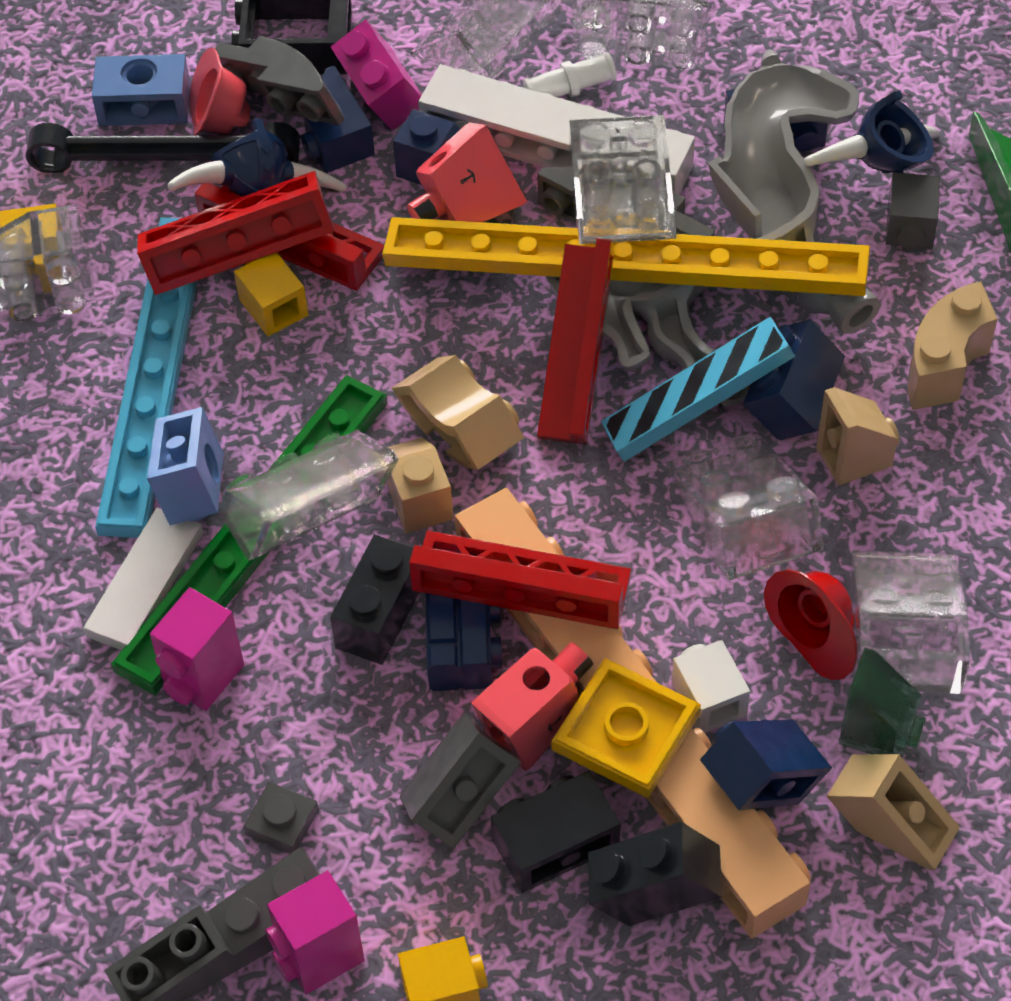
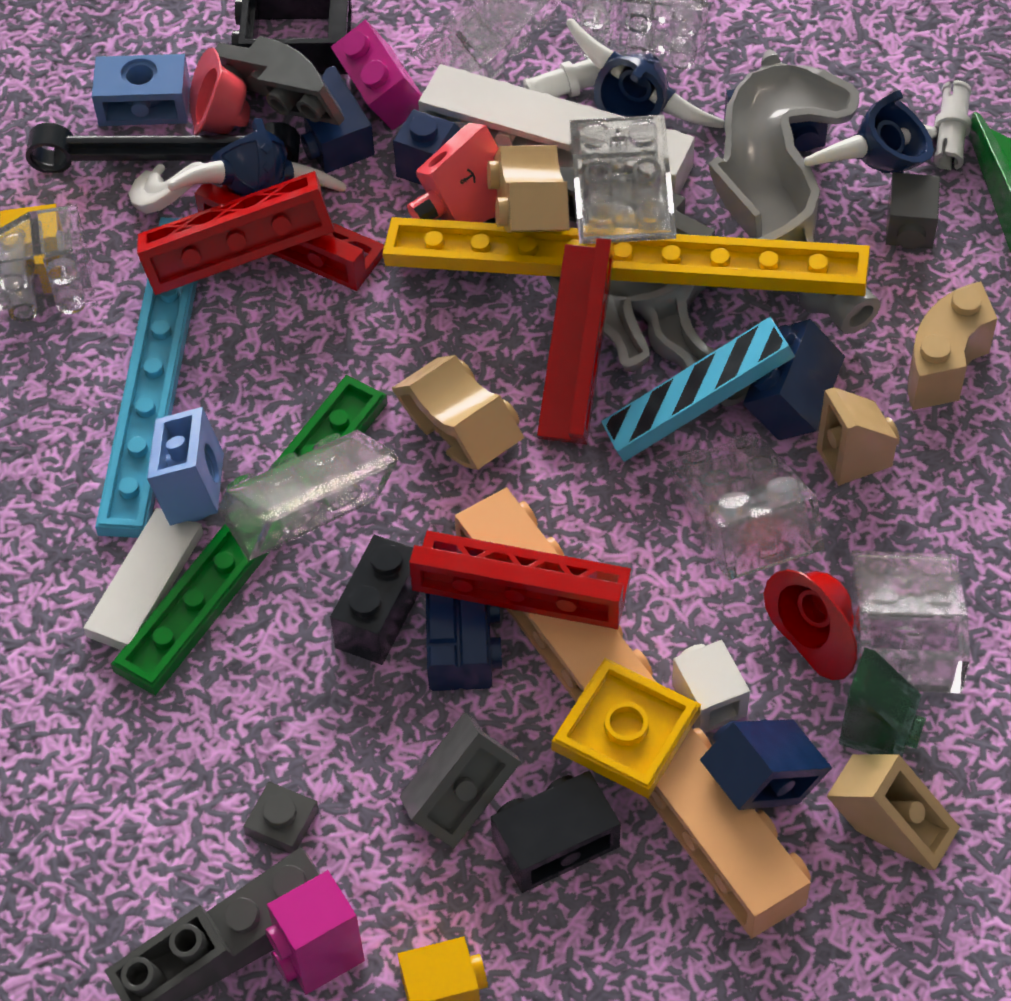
dark pink brick [150,587,244,711] -> none
yellow brick [234,252,309,337] -> none
tan slope [375,437,453,534] -> none
coral torso [471,642,594,771] -> none
black brick [588,822,723,926] -> none
none -> white piece [128,162,204,214]
none -> tan brick [487,145,570,233]
none -> dark blue helmet [566,18,725,128]
none -> white pin [933,80,972,170]

